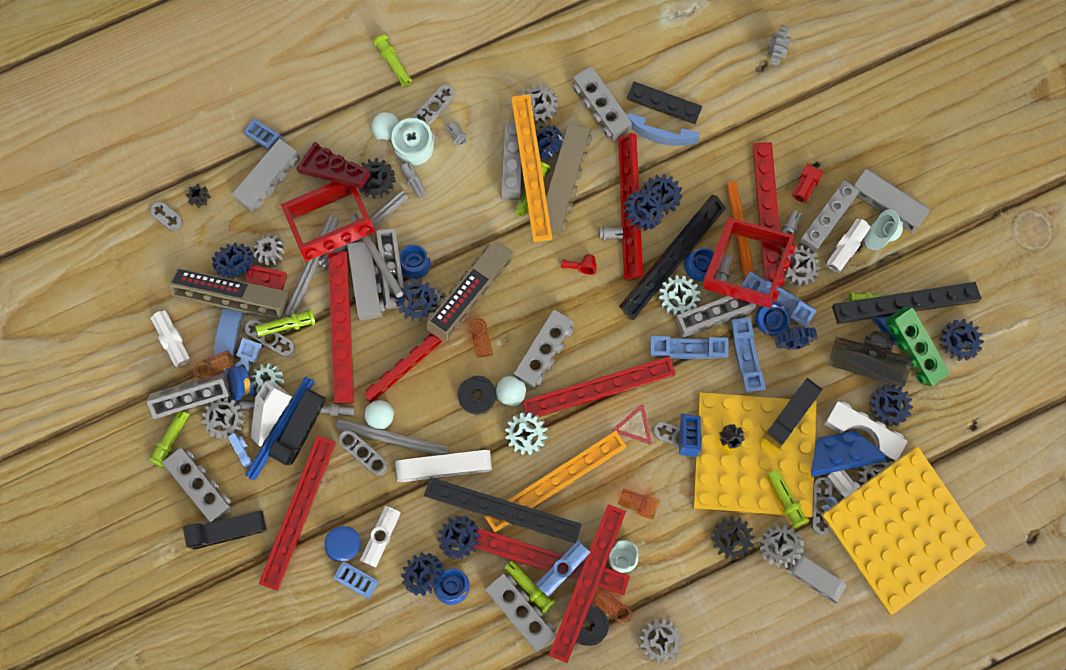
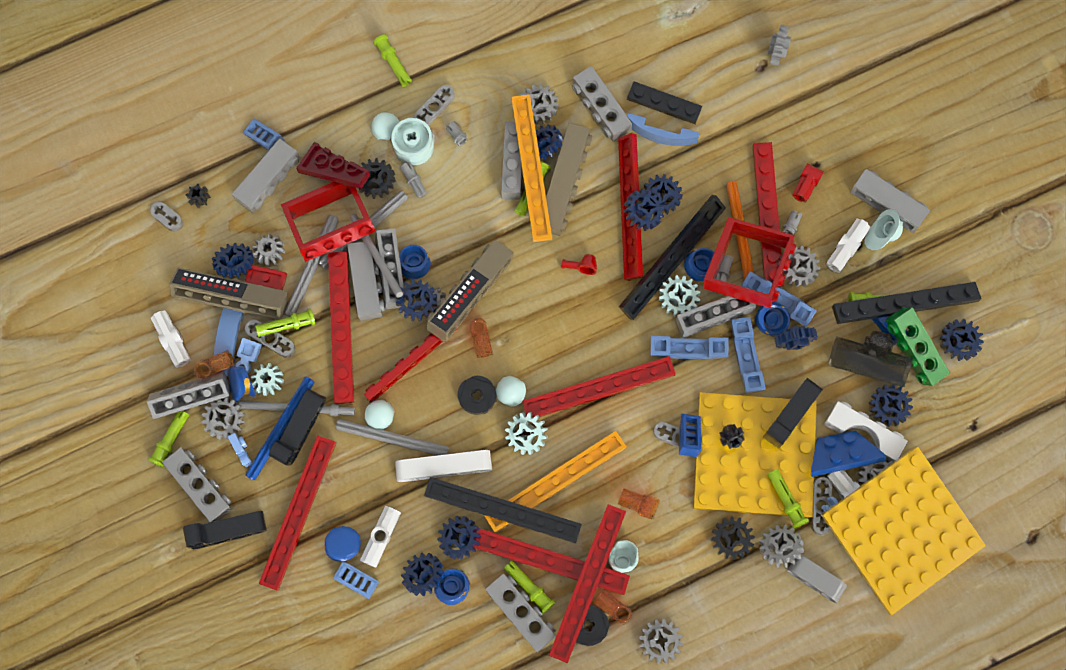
white slope [250,381,292,446] -> none
light grey beam [339,431,388,476] -> none
light grey brick [514,310,575,389] -> none
medium blue piece [536,540,591,596] -> none
light grey pin [599,226,623,241] -> none
clear piece [612,403,653,445] -> none
light grey brick [798,180,860,254] -> none

